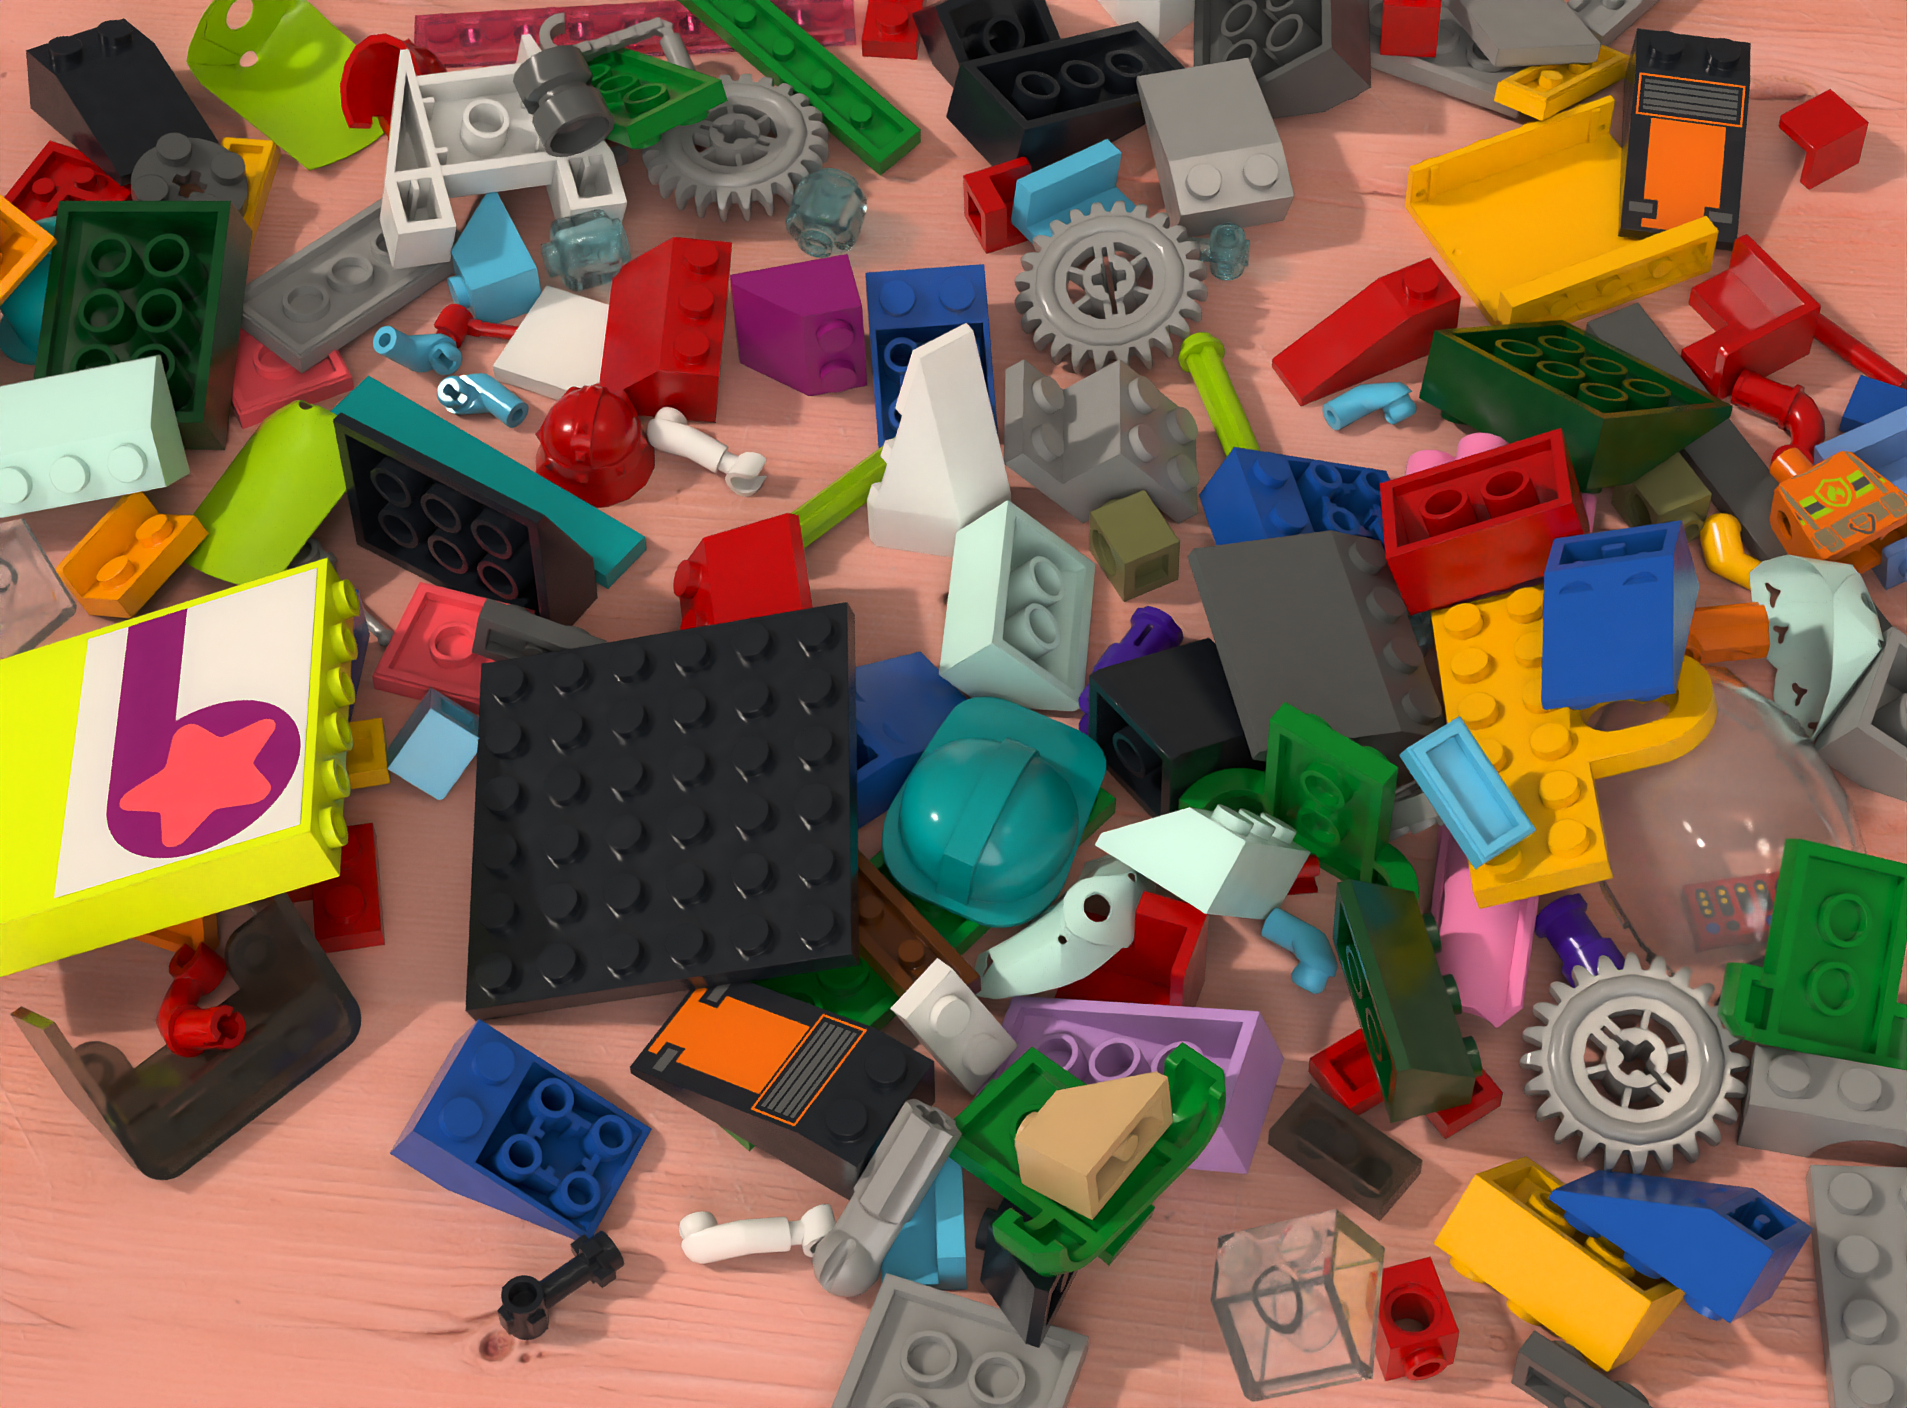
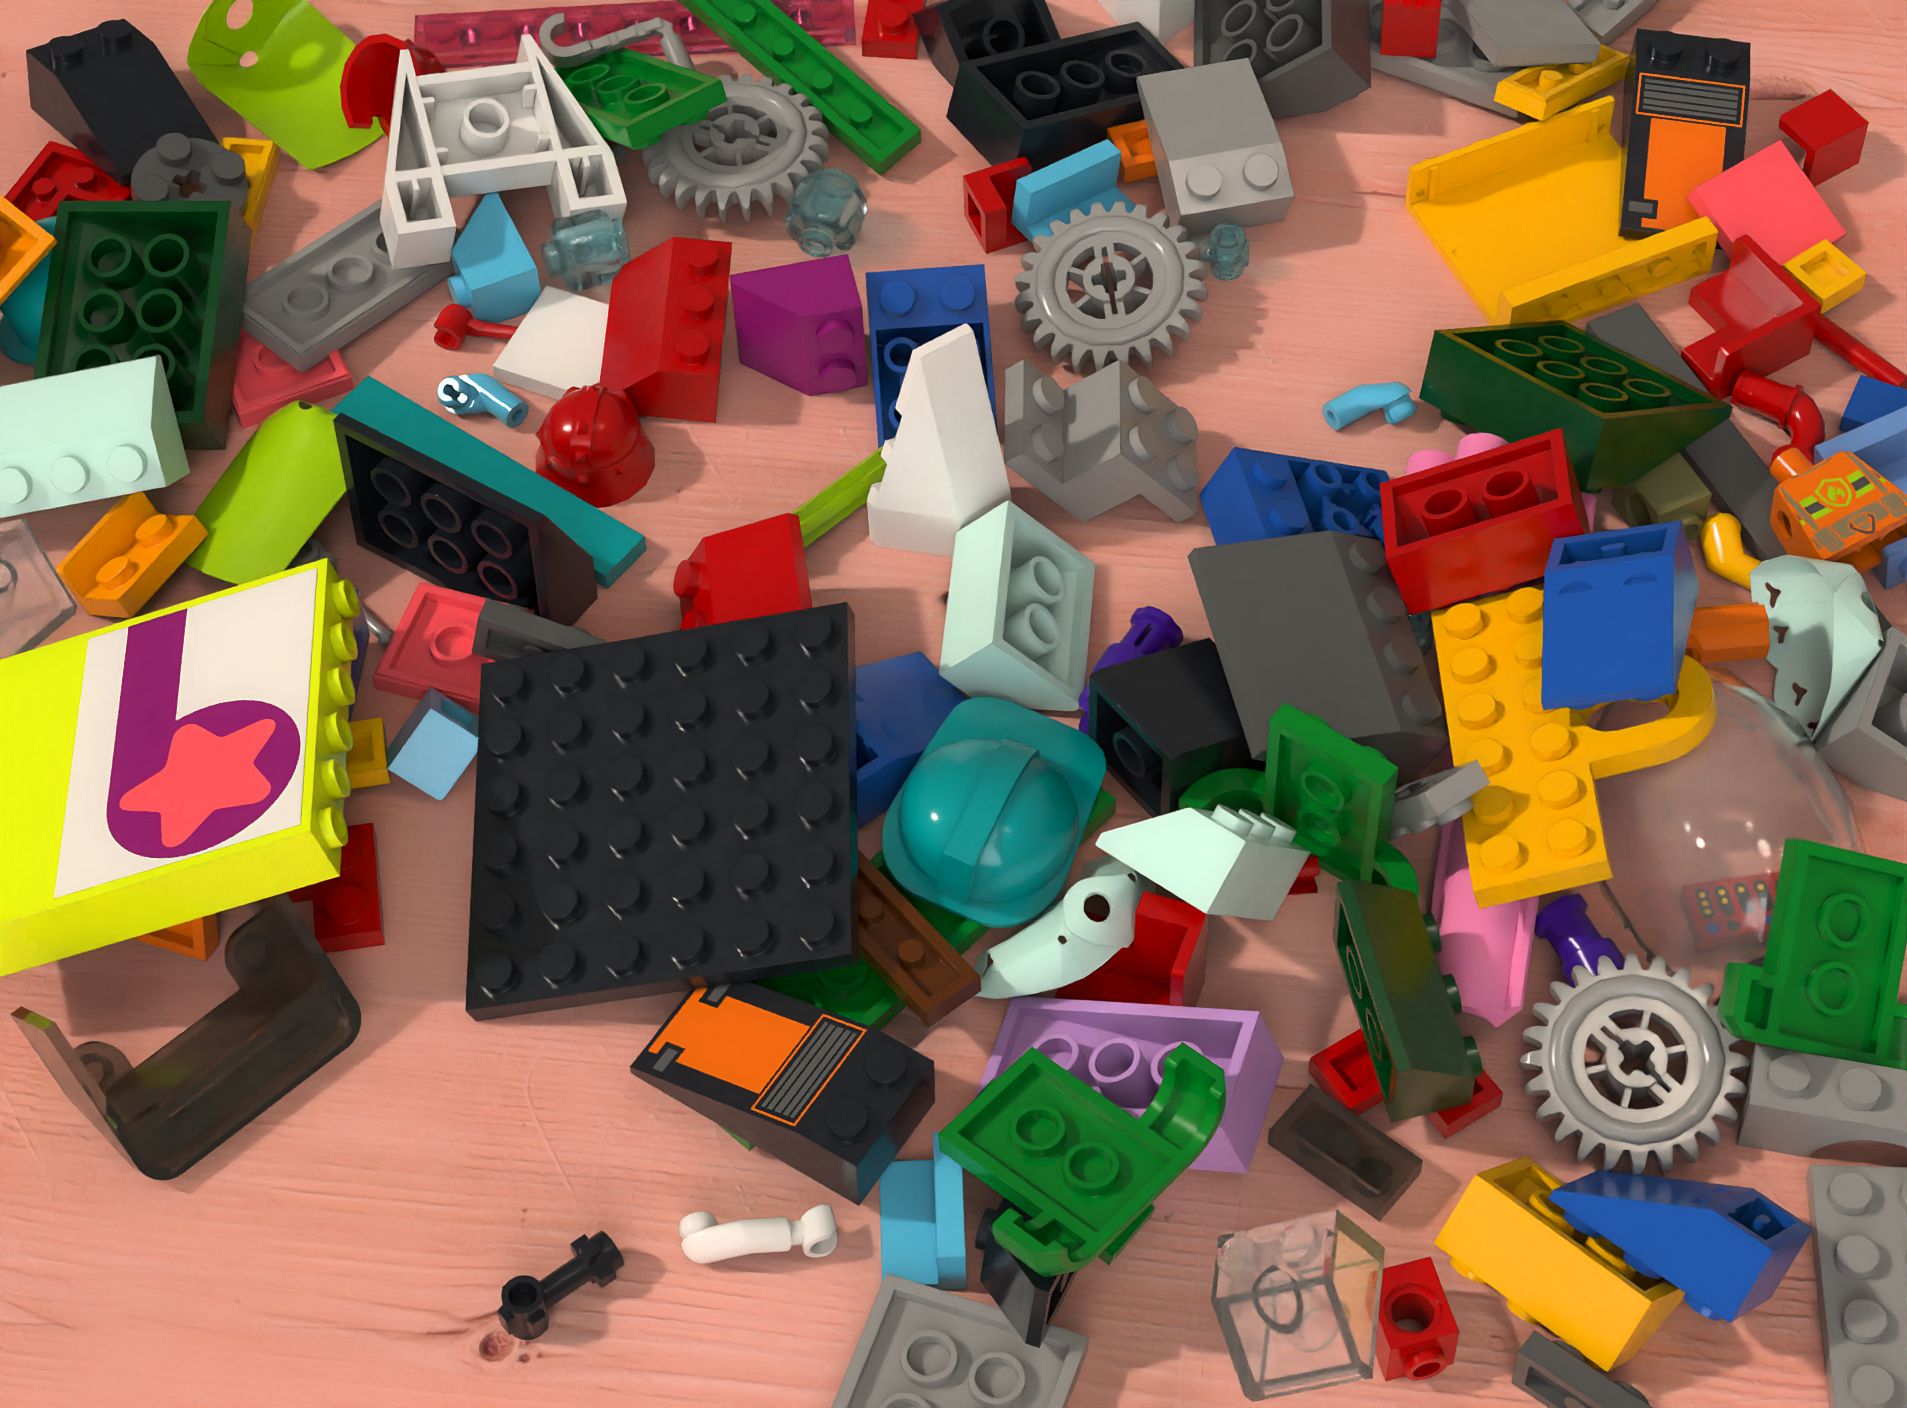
red piece [156,941,246,1058] -> none
medium azure arm [373,326,462,376] -> none
blue slope [390,1019,651,1240] -> none
dark grey wheel [513,45,615,157] -> none
white arm [646,407,767,497] -> none
light grey piece [812,1099,962,1297] -> none
white plate [890,958,1018,1095] -> none
tan slope [1015,1072,1173,1220] -> none
olive brick [1089,490,1180,602] -> none
lime axle [1178,332,1261,457] -> none
medium azure arm [1261,907,1338,994] -> none
red slope [1272,257,1461,406] -> none
medium azure tile [1399,716,1536,870] -> none
none -> orange plate [1107,119,1158,183]
none -> coral tile [1686,139,1847,267]
none -> yellow plate [1782,239,1867,314]

